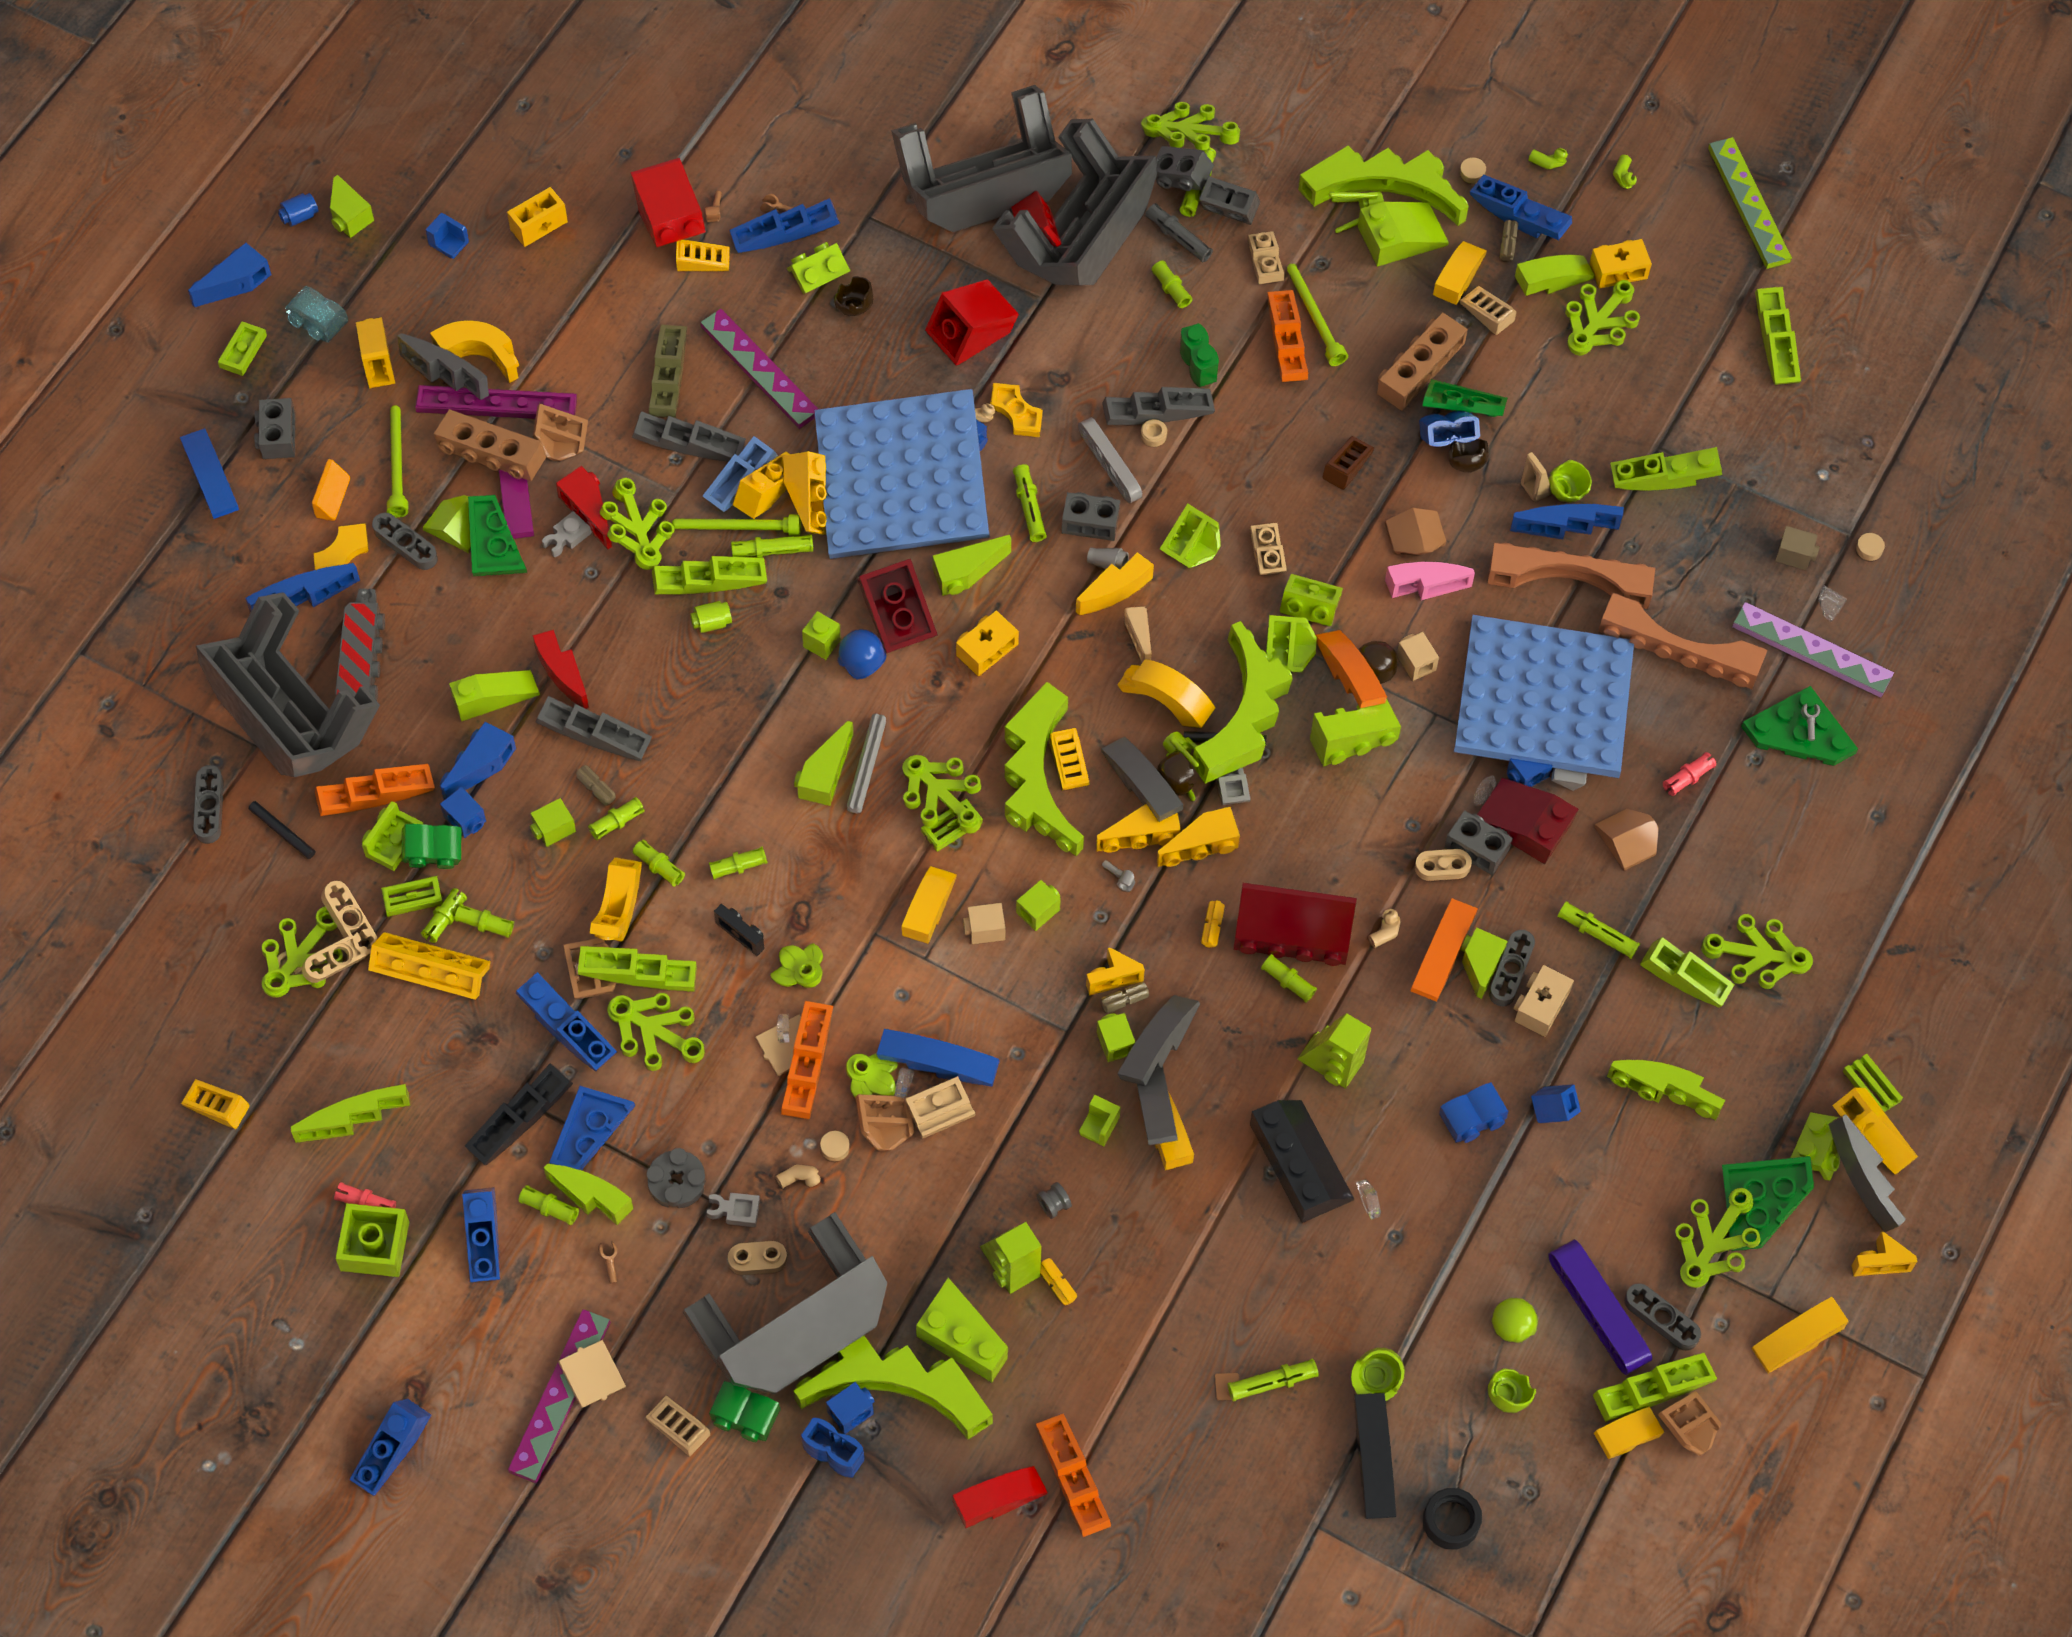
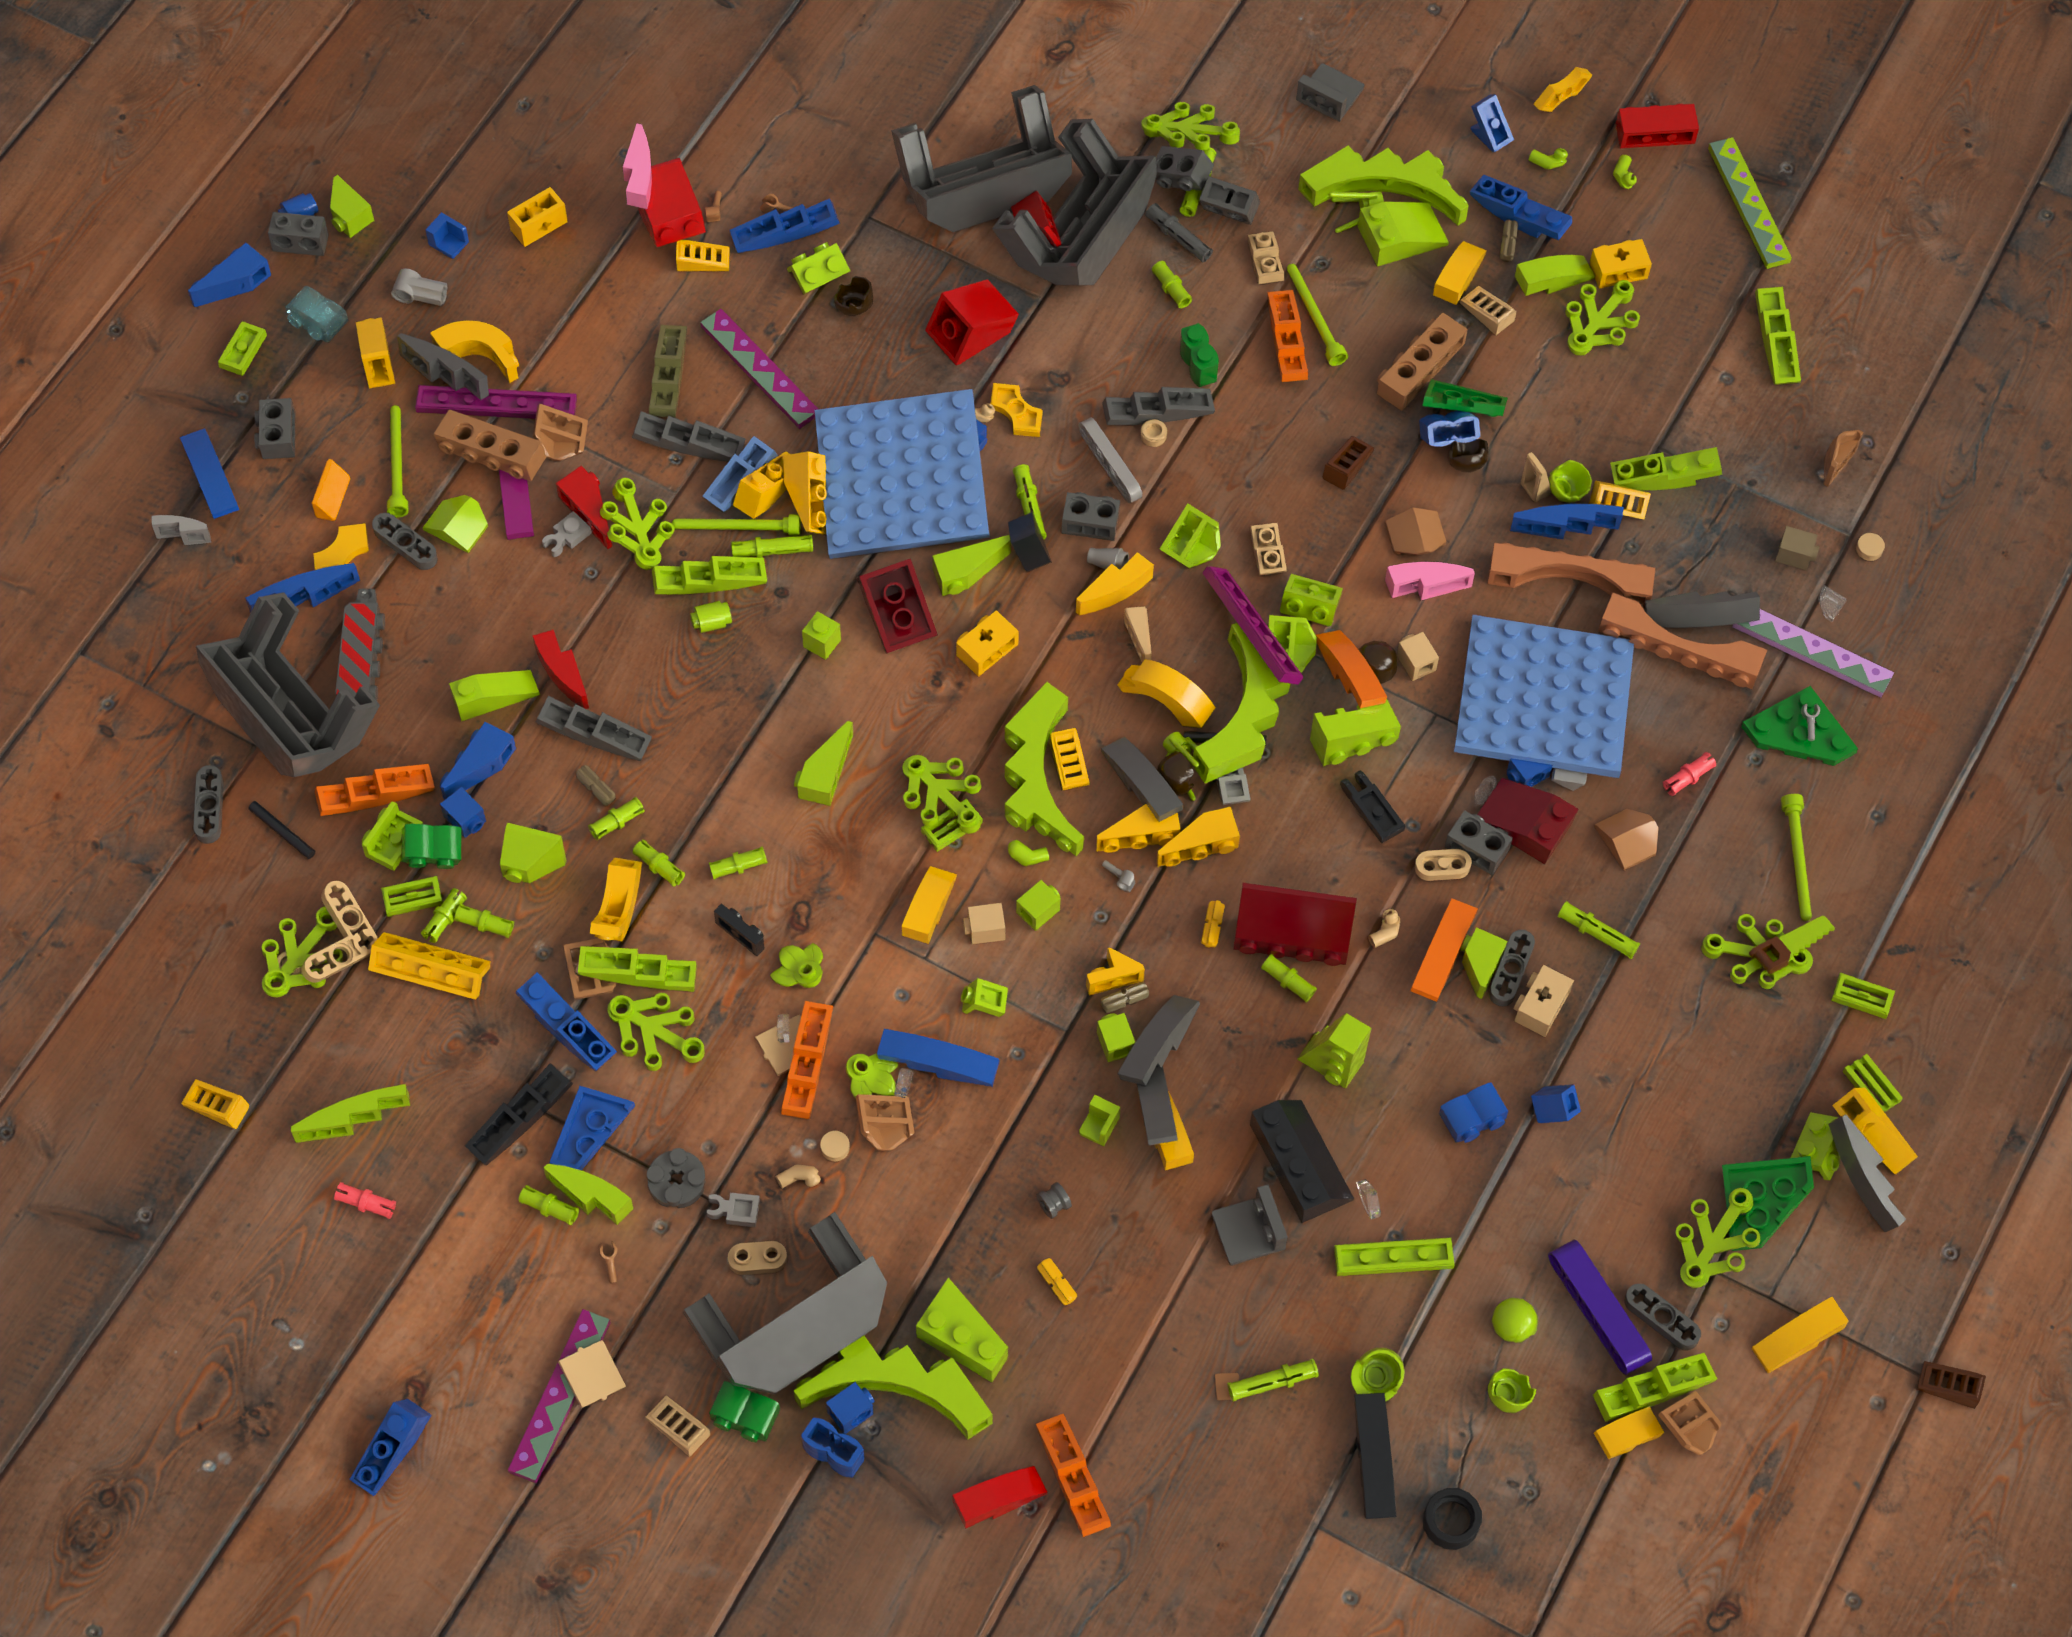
lime brick [336,1203,409,1277] -> none
blue slope [462,1187,500,1282] -> none
green wing [468,495,527,576] -> none
lime brick [530,798,576,847] -> none
blue helmet [837,629,886,680] -> none
light grey axle [847,714,886,814] -> none
tan plate [905,1076,975,1139] -> none
lime wedge [980,1222,1042,1294] -> none
tan tile [1460,158,1486,184] -> none
lime slope [1607,1060,1725,1120] -> none
lime slope [1640,937,1735,1008] -> none
yellow slope [1851,1232,1917,1277] -> none
none -> light grey slope [152,515,211,545]
none -> dark grey brick [268,212,329,256]
none -> light grey piece [391,268,448,306]
none -> lime slope [500,823,567,883]
none -> bright pink slope [623,124,652,209]
none -> lime bracket [961,978,1008,1017]
none -> black slope [1008,512,1052,572]
none -> lime arm [1008,840,1049,866]
none -> magenta tile [1203,566,1304,685]
none -> dark grey bracket [1212,1184,1288,1265]
none -> dark grey bracket [1296,63,1364,122]
none -> lime tile [1334,1238,1455,1276]
none -> black hinge [1340,771,1405,844]
none -> blue slope [1471,94,1514,152]
none -> yellow tile [1533,67,1592,112]
none -> yellow slope [1589,481,1651,519]
none -> red brick [1615,104,1699,149]
none -> dark grey slope [1645,591,1760,628]
none -> piece [1749,916,1835,974]
none -> lime piece [1781,794,1812,921]
none -> medium nougat slope [1824,430,1864,487]
none -> lime tile [1831,973,1895,1019]
none -> reddish brown slope [1916,1361,1986,1409]

